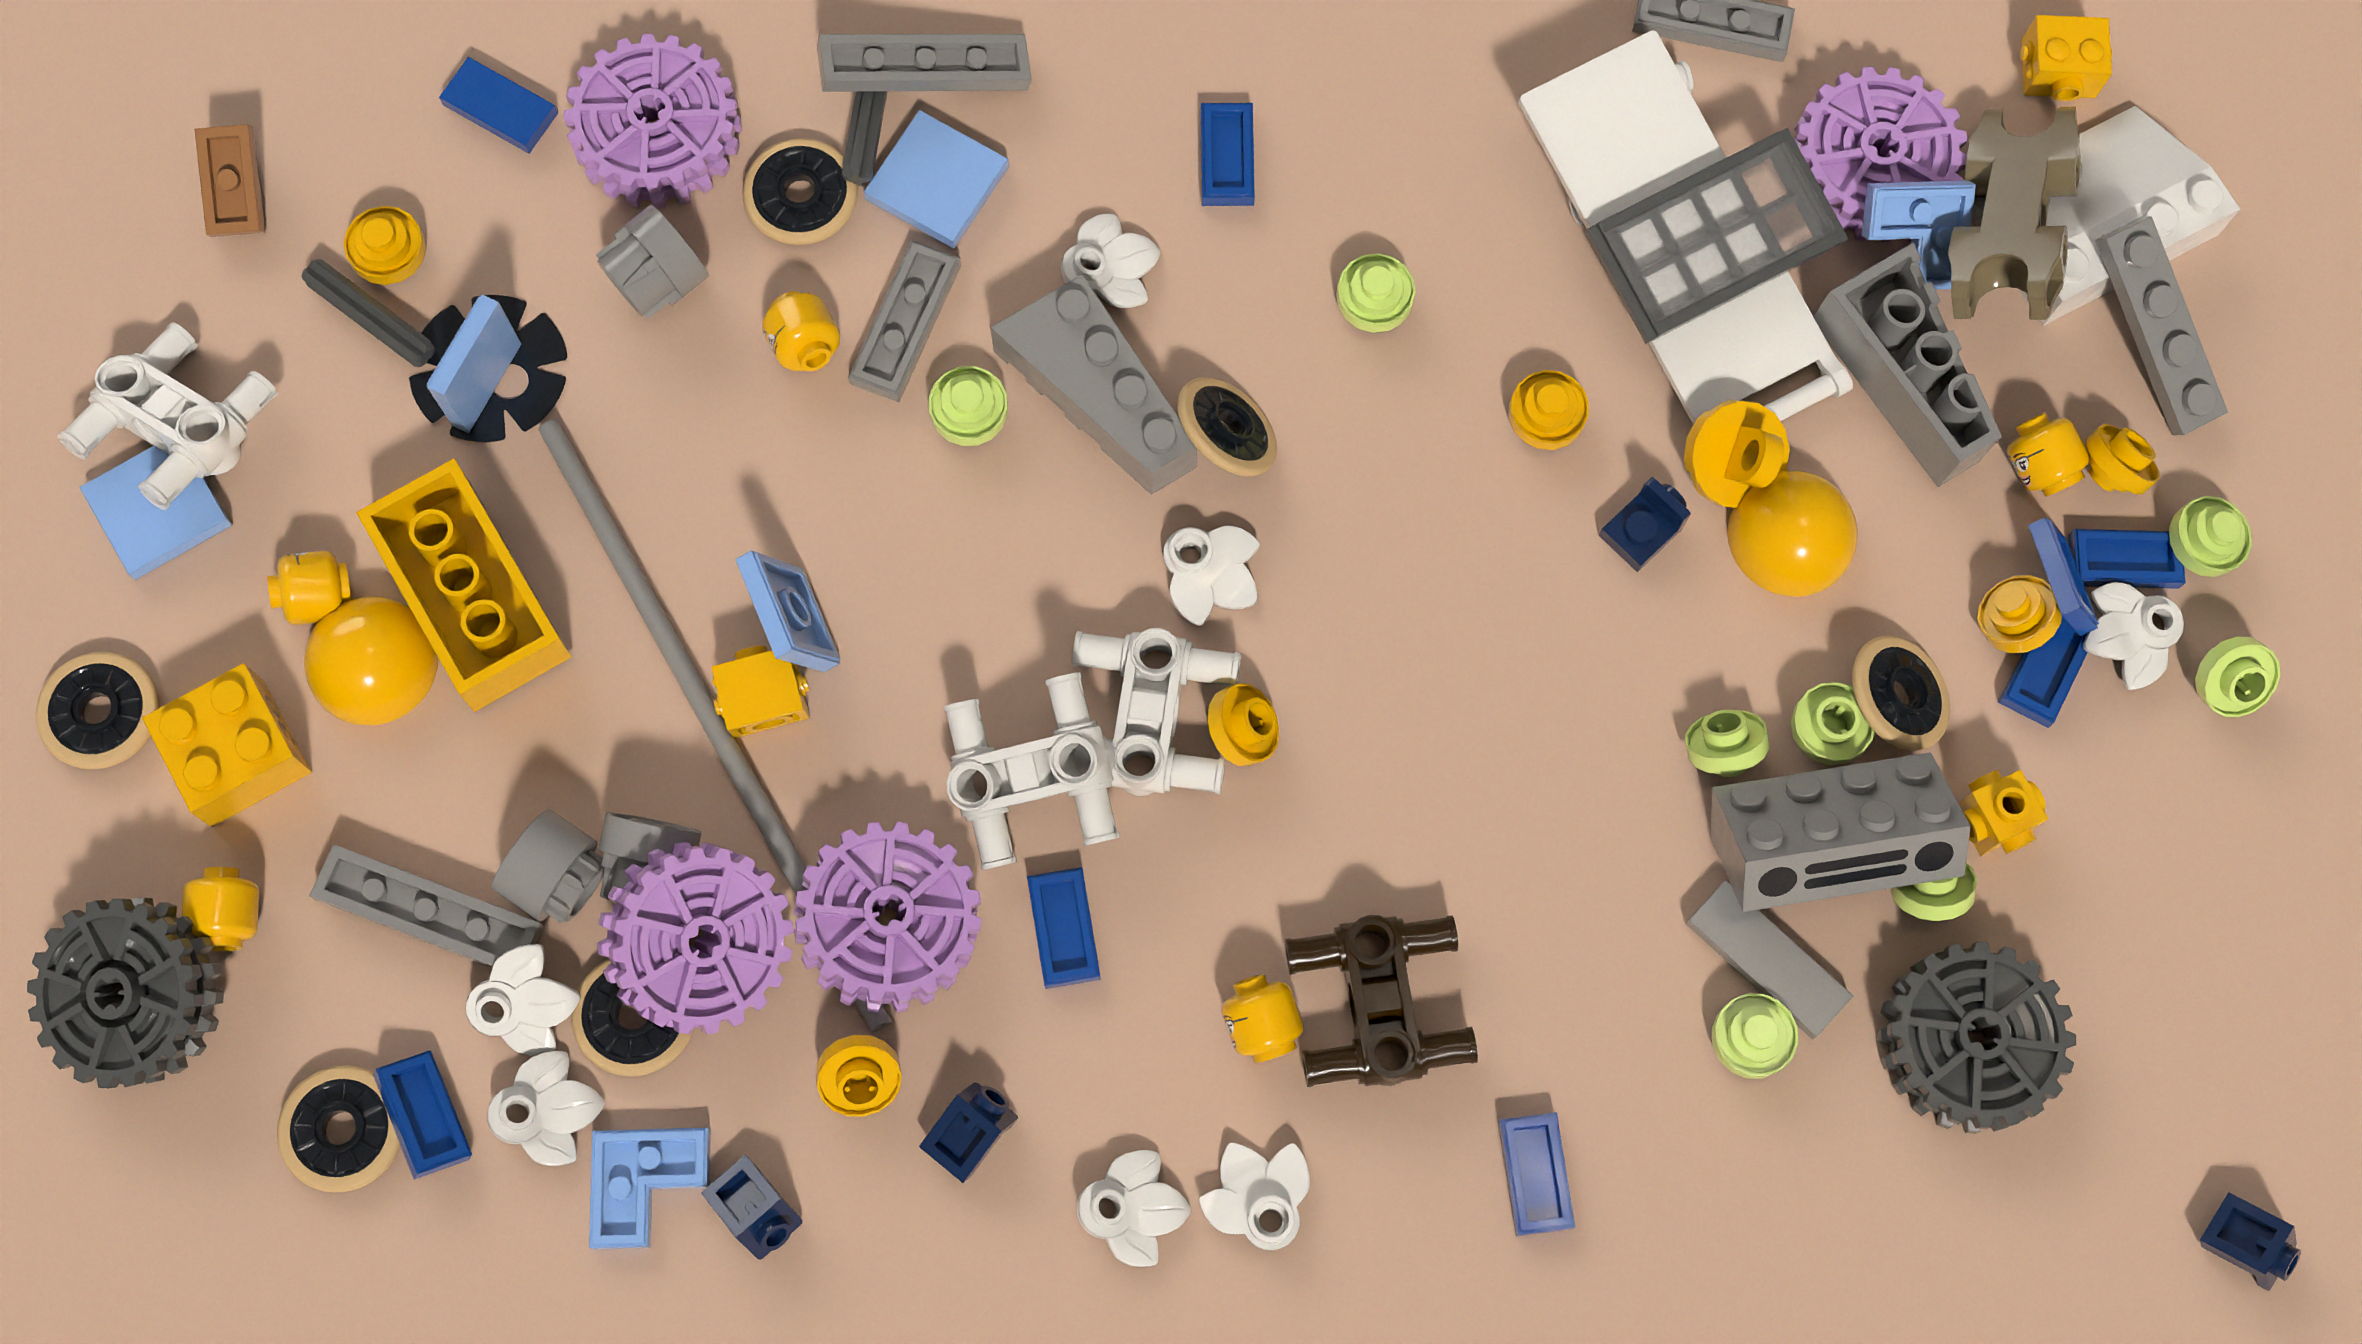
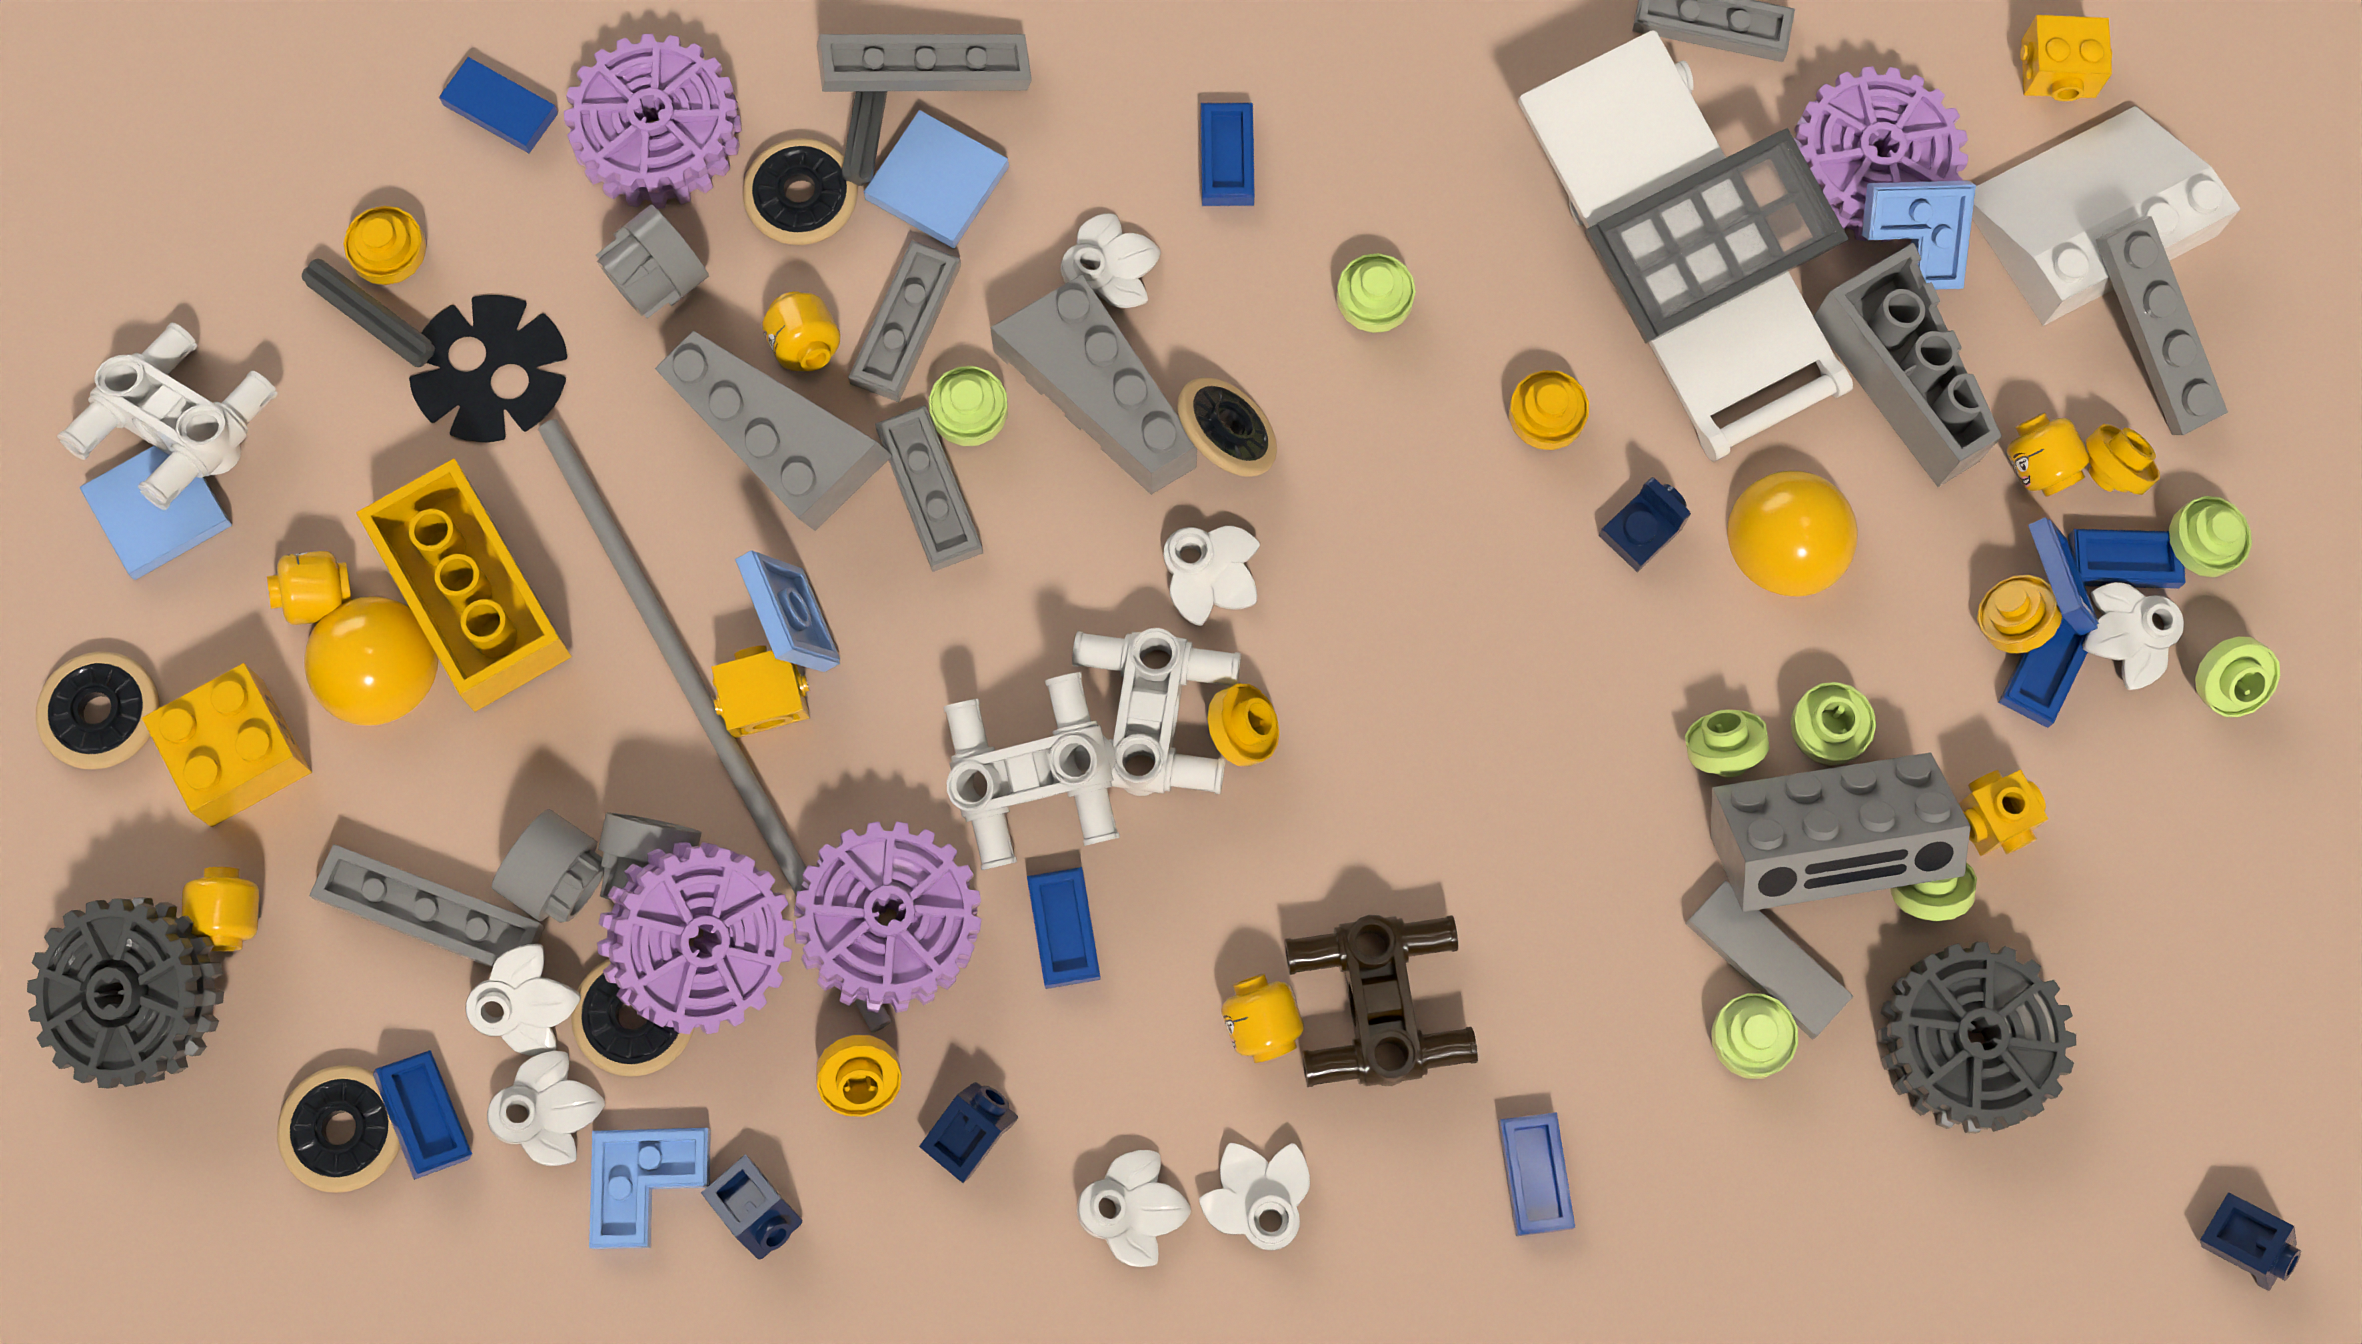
medium nougat hinge [194,124,265,237] -> none
light blue tile [426,295,521,434] -> none
yellow tile [1684,399,1790,508] -> none
wheel [1852,636,1950,751] -> none
dark tan piece [1948,106,2082,320] -> none
none -> light grey wedge [655,331,892,531]
none -> light grey tile [875,406,983,572]

